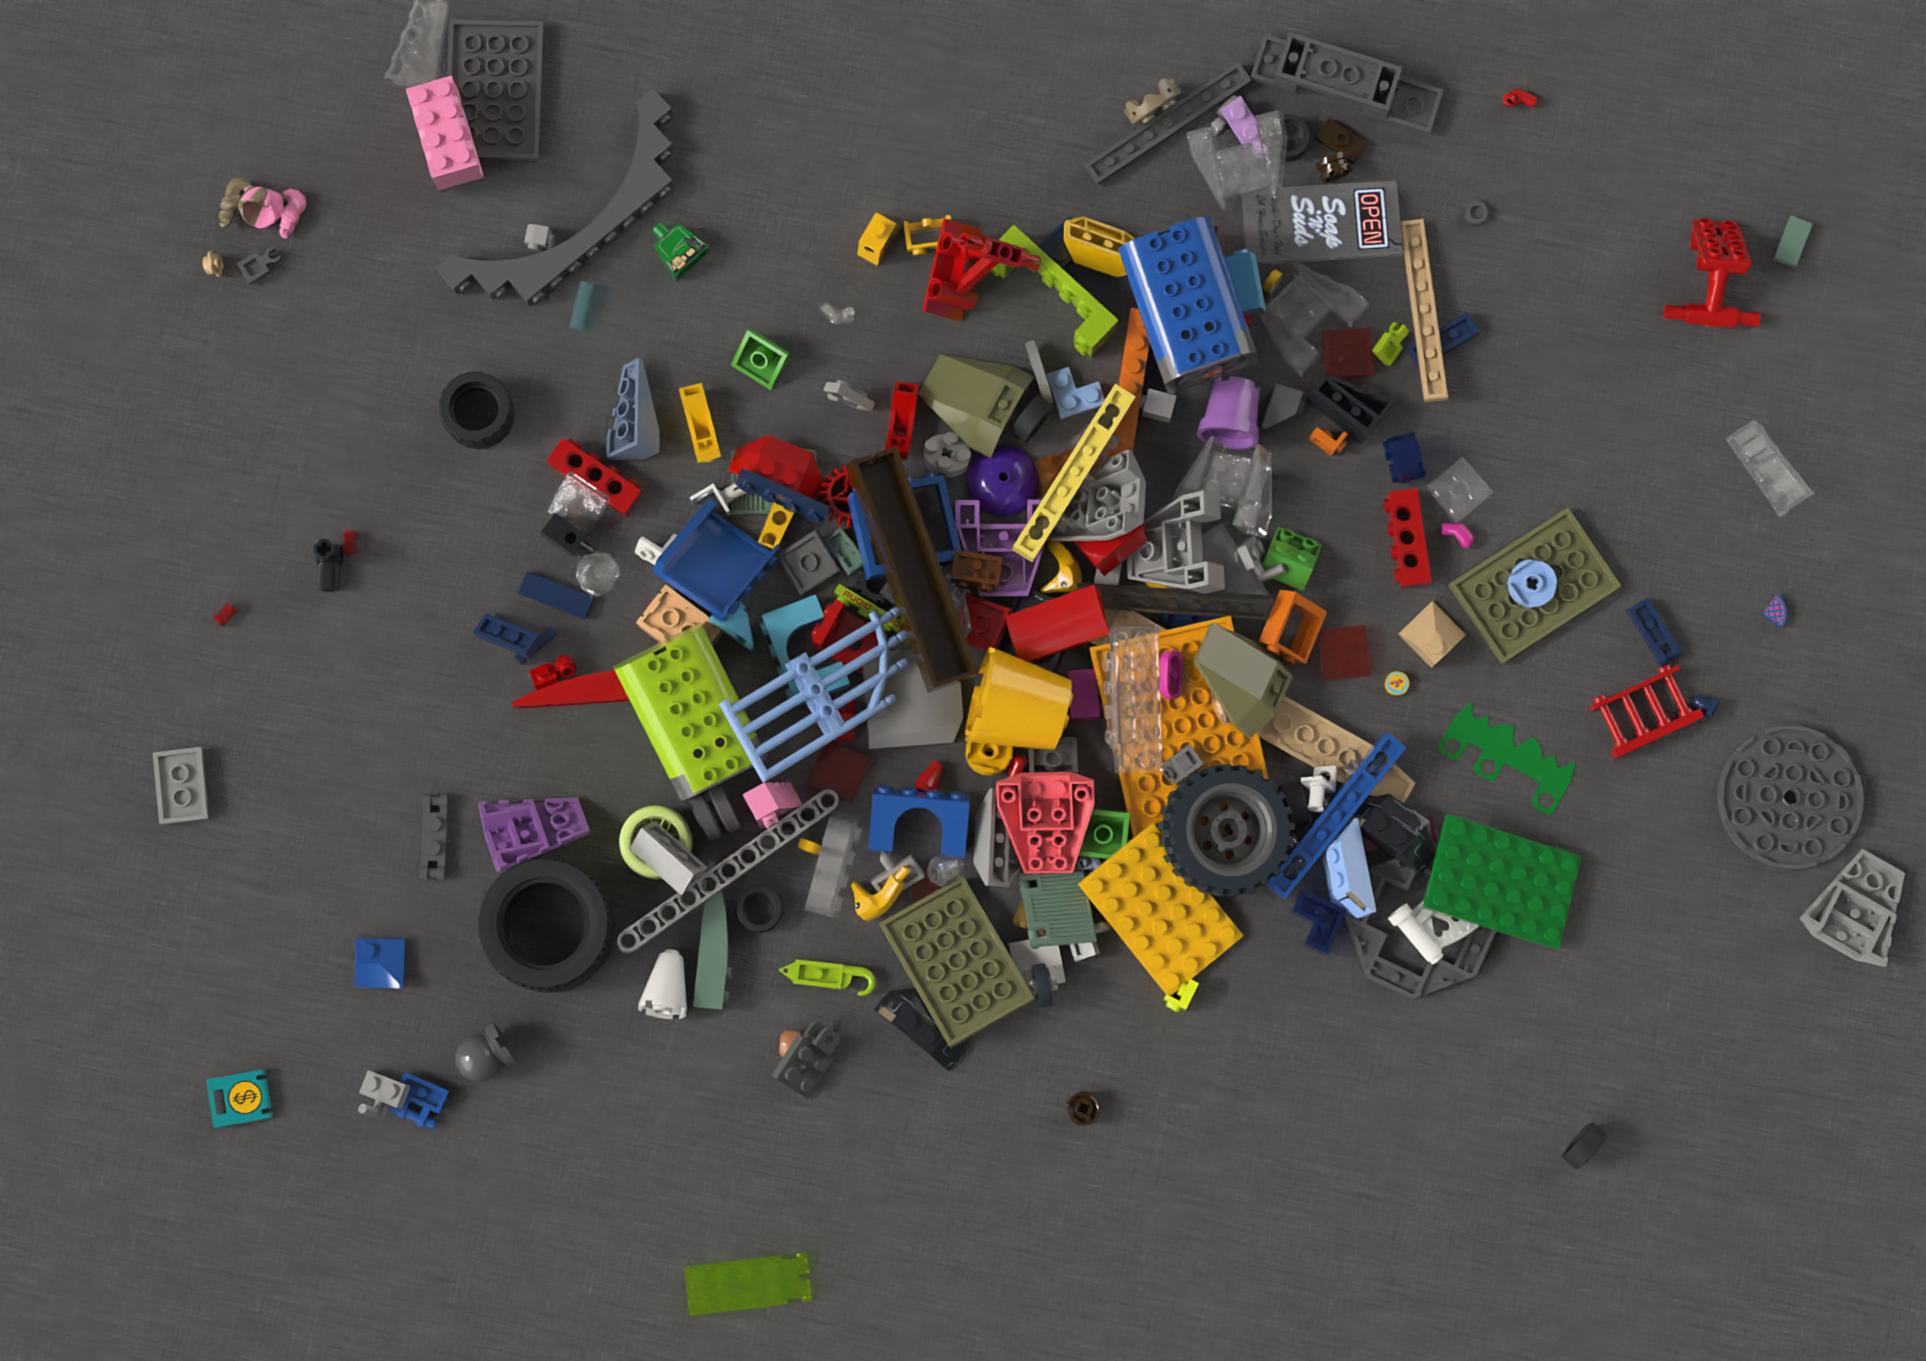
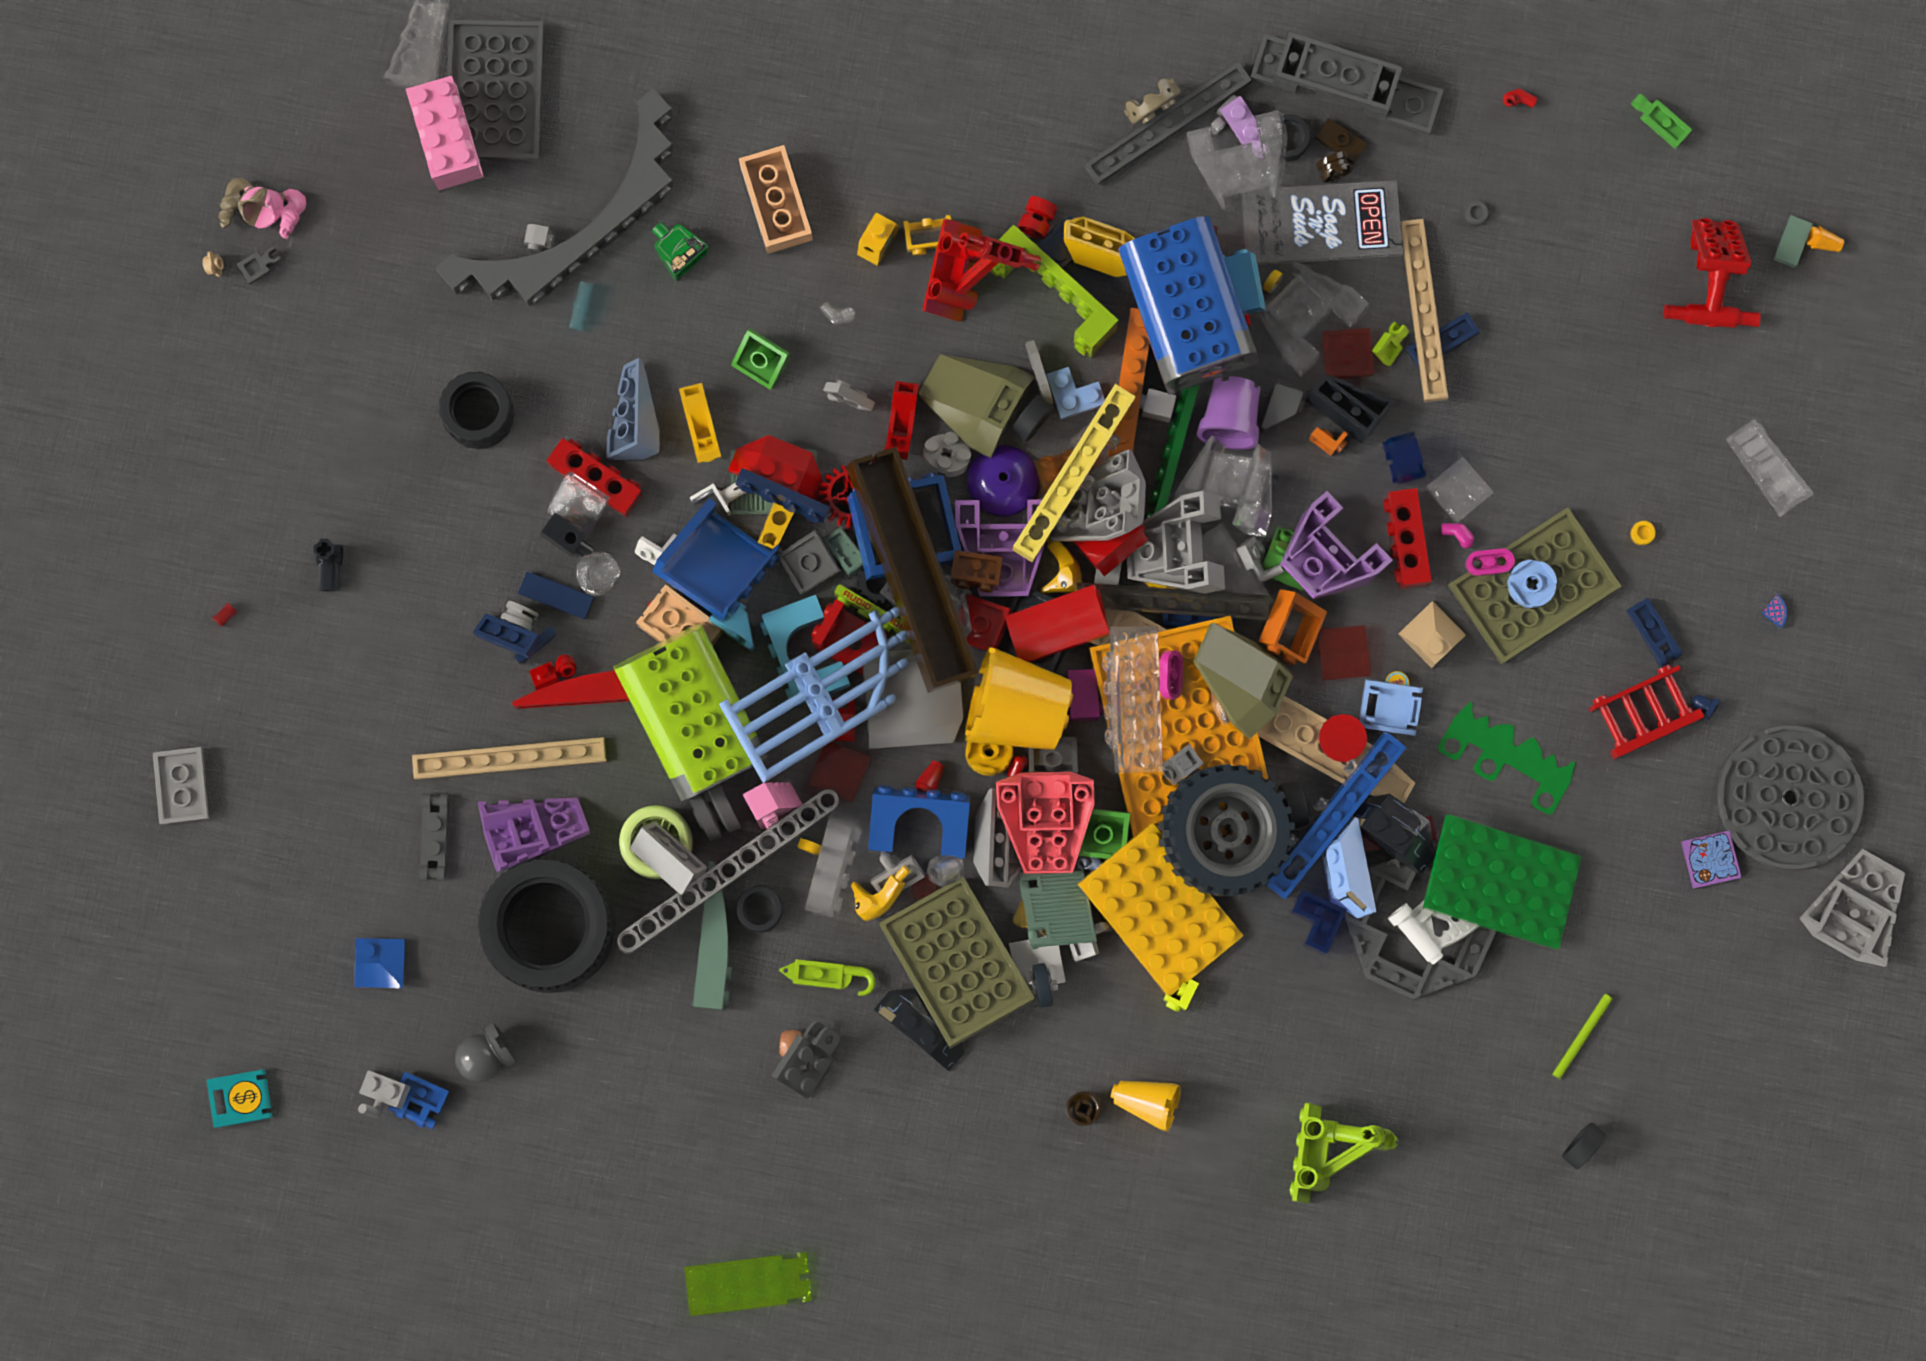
red piece [343,530,357,554] -> none
white cone [638,949,687,1019] -> none
white bracket [1300,766,1337,812] -> none
none -> tan tile [412,737,607,780]
none -> light grey wheel [500,601,539,631]
none -> light nougat brick [739,145,813,254]
none -> red wheel [1017,196,1058,240]
none -> yellow cone [1111,1080,1181,1132]
none -> green plate [1144,385,1199,520]
none -> medium lavender wedge [1280,491,1393,599]
none -> lime plate [1290,1102,1398,1204]
none -> red tile [1318,714,1367,762]
none -> light blue container [1359,679,1423,736]
none -> dark pink plate [1466,548,1515,576]
none -> lime bar [1552,994,1613,1080]
none -> yellow tile [1630,521,1656,546]
none -> bright green plate [1631,94,1692,149]
none -> tile [1681,831,1741,889]
none -> light orange cone [1806,226,1844,252]

